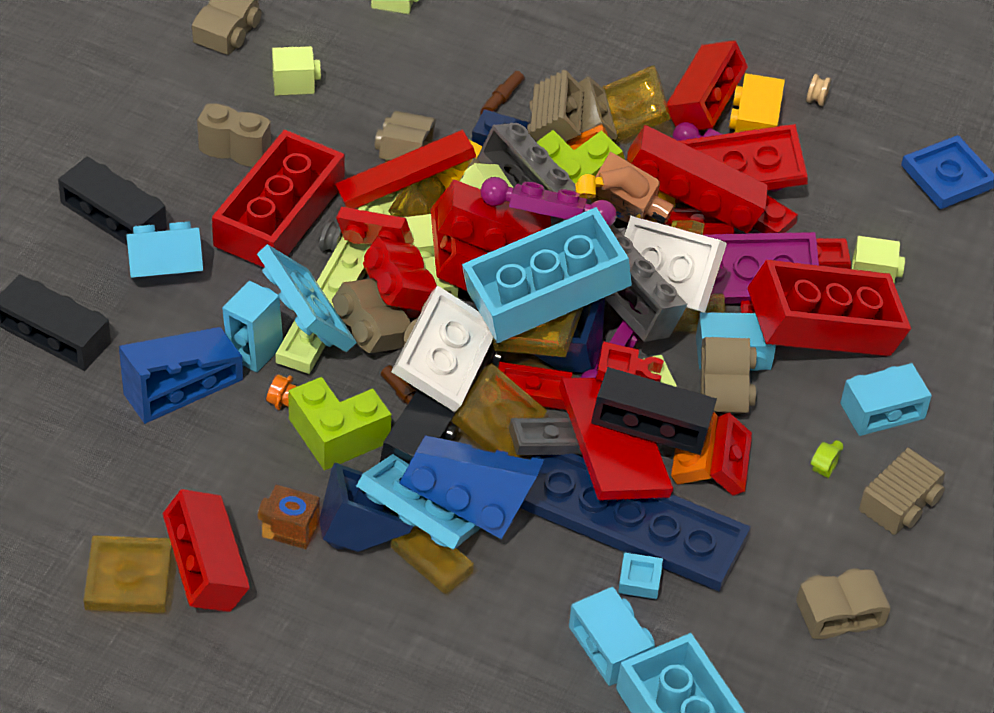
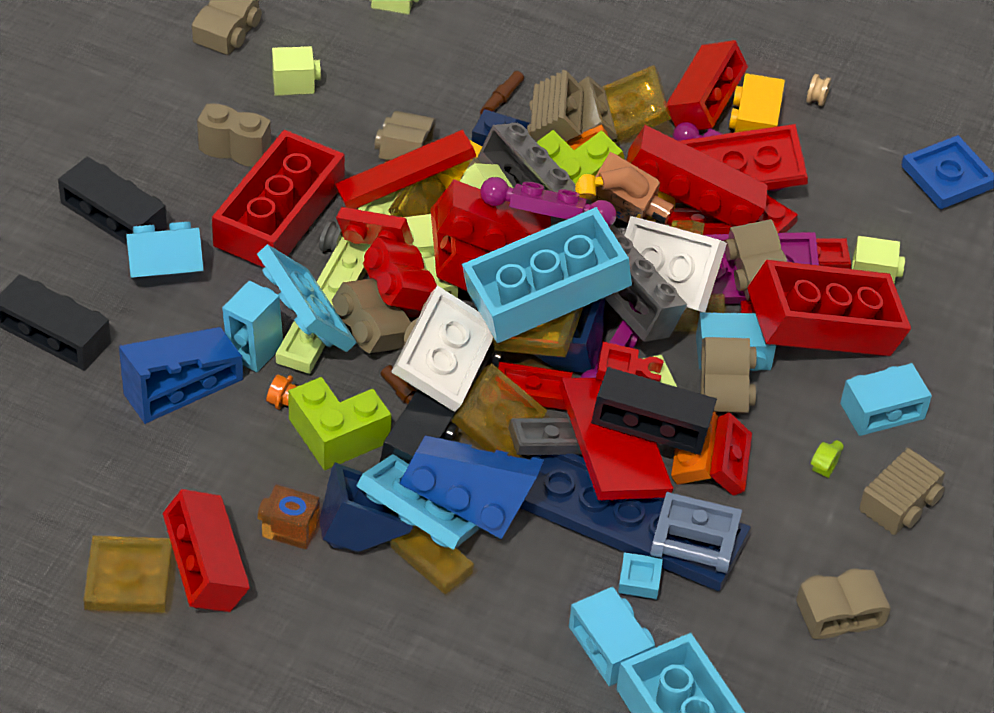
none -> sand blue plate [650,492,742,573]
none -> dark tan brick [724,219,787,301]

